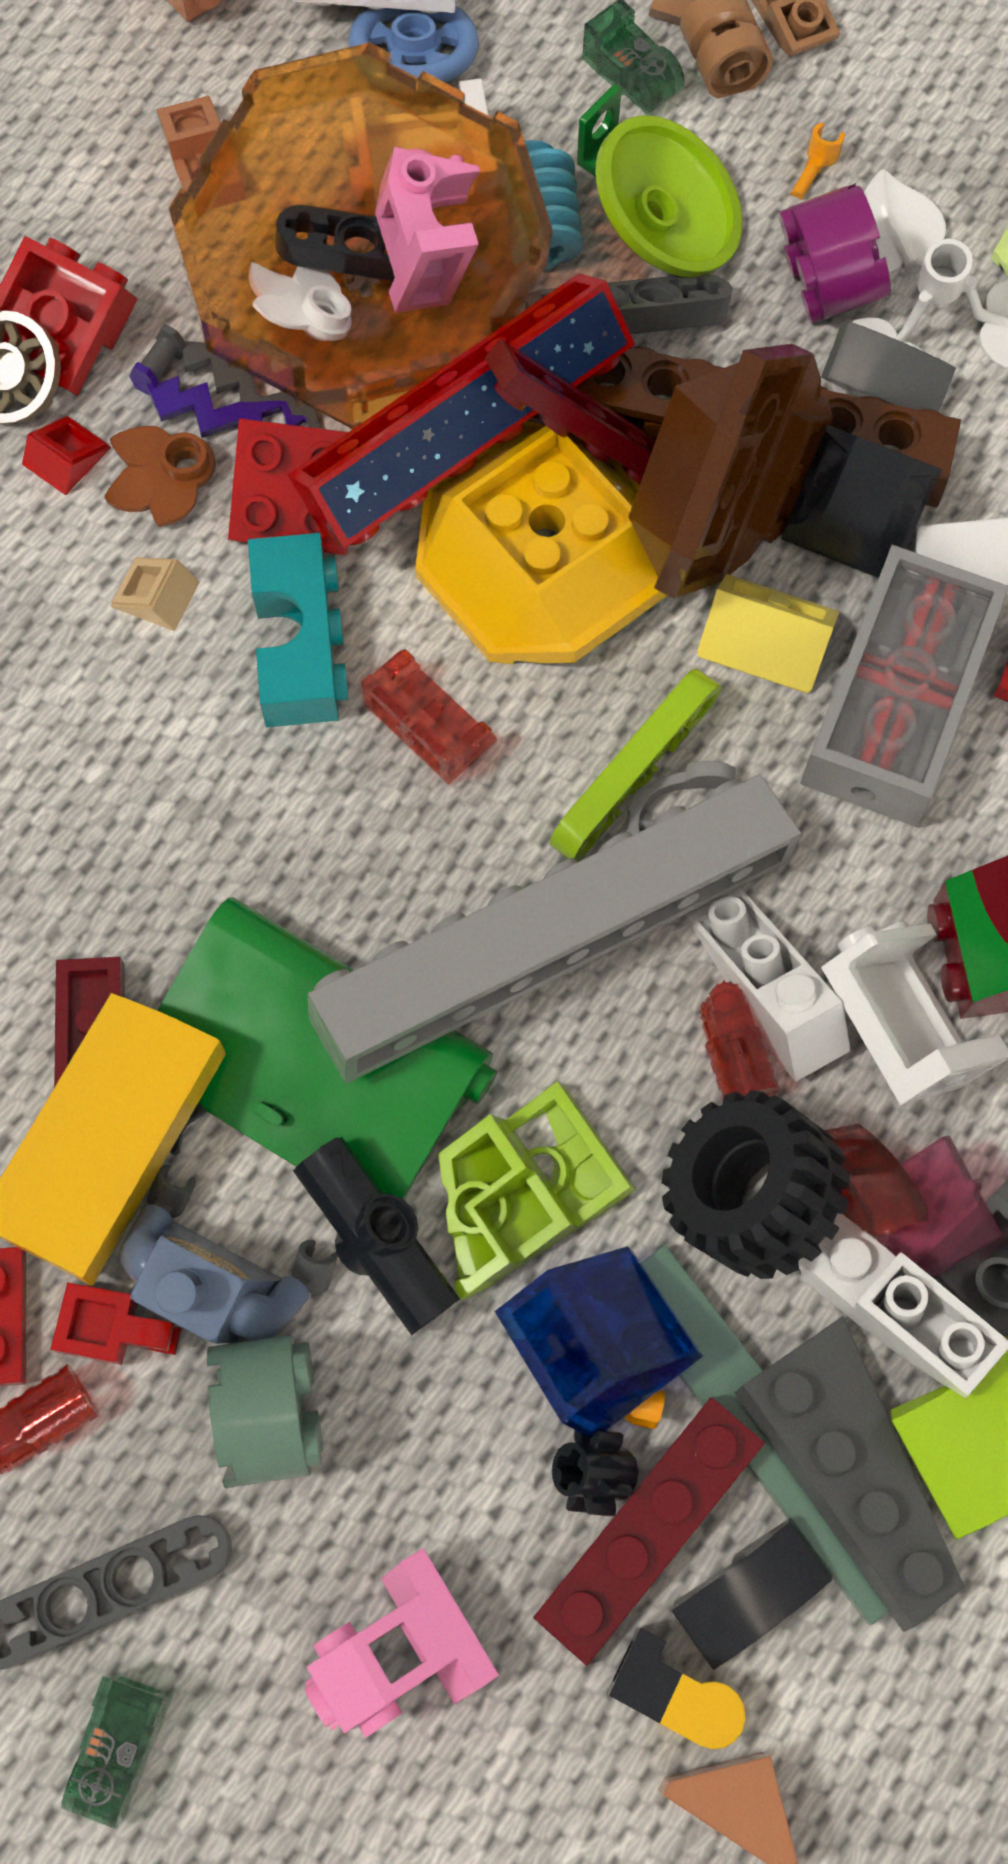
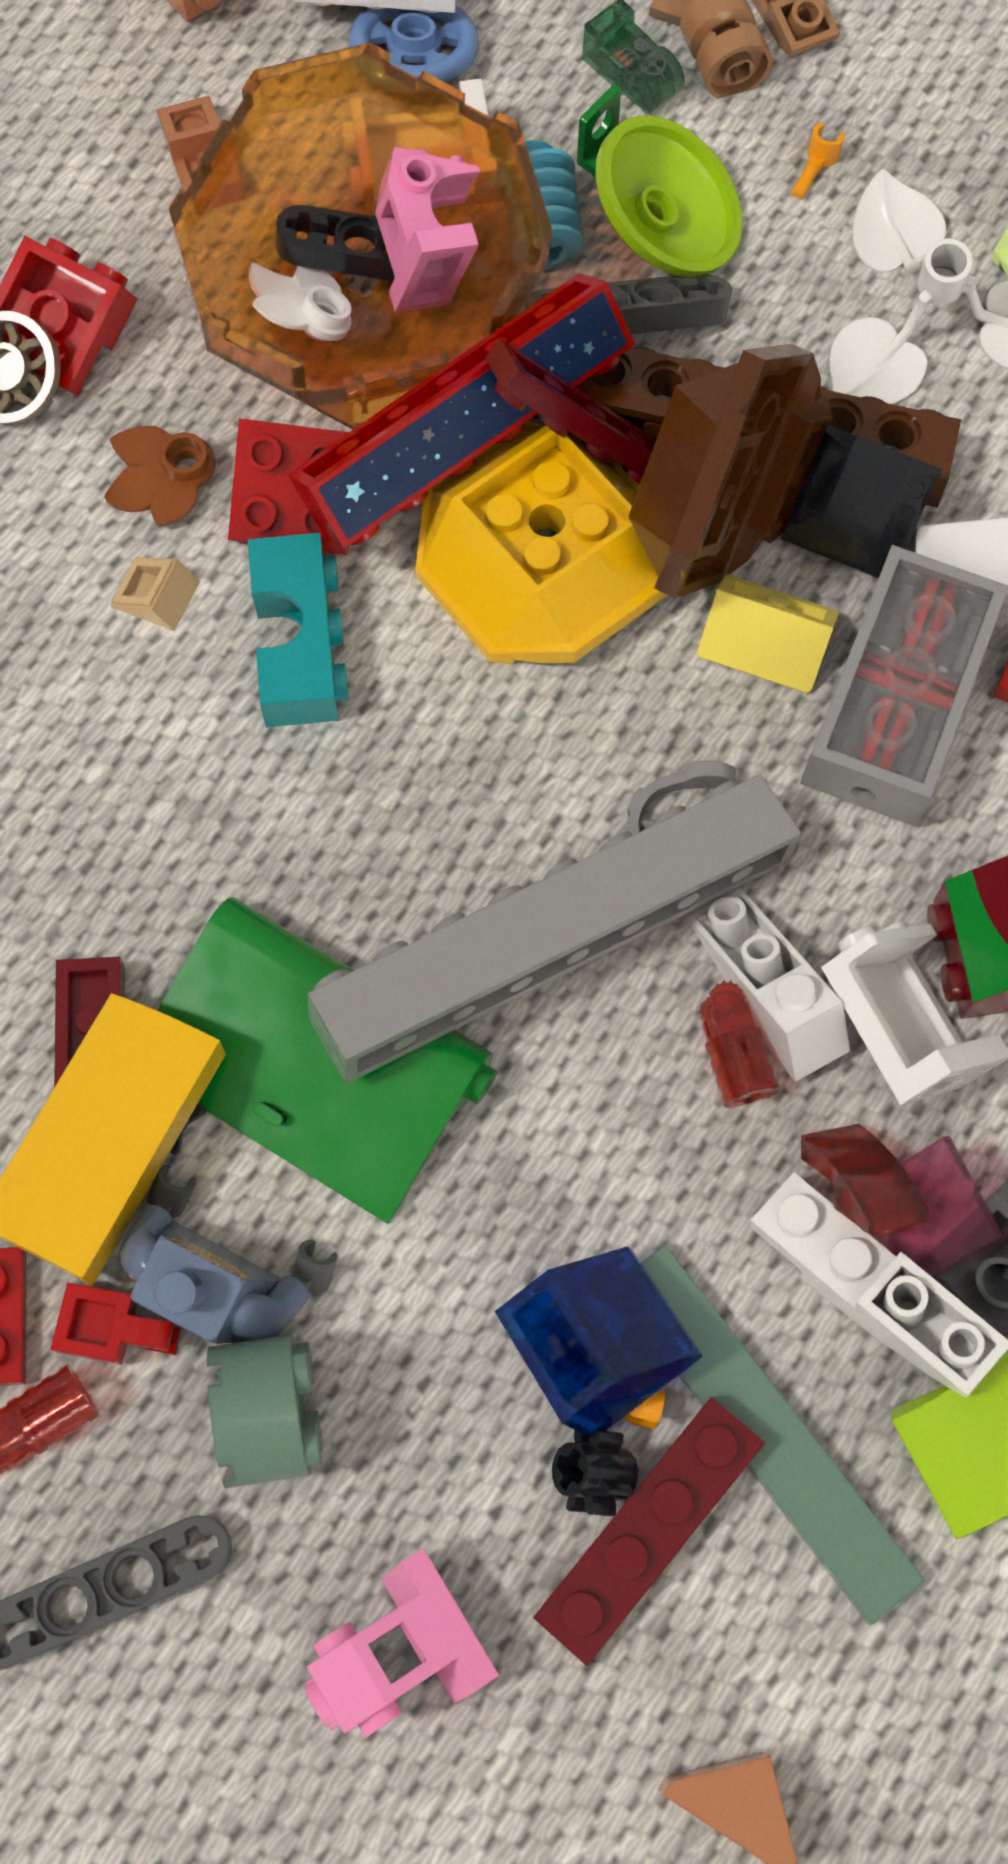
red slope [22,416,111,496] -> none
clear green leg [61,1673,174,1830] -> none
piece [129,323,321,438] -> none
black piece [293,1137,460,1336] -> none
clear red hinge [361,649,497,785] -> none
lime slope [438,1081,636,1300] -> none
lime beam [549,668,722,862] -> none
leg [606,1628,746,1749] -> none
black tyre [661,1090,851,1279] -> none
black slope [671,1517,833,1670] -> none
dark grey wing [734,1316,965,1632] -> none
magenta brick [778,183,891,324] -> none
dark grey slope [821,321,956,412] -> none

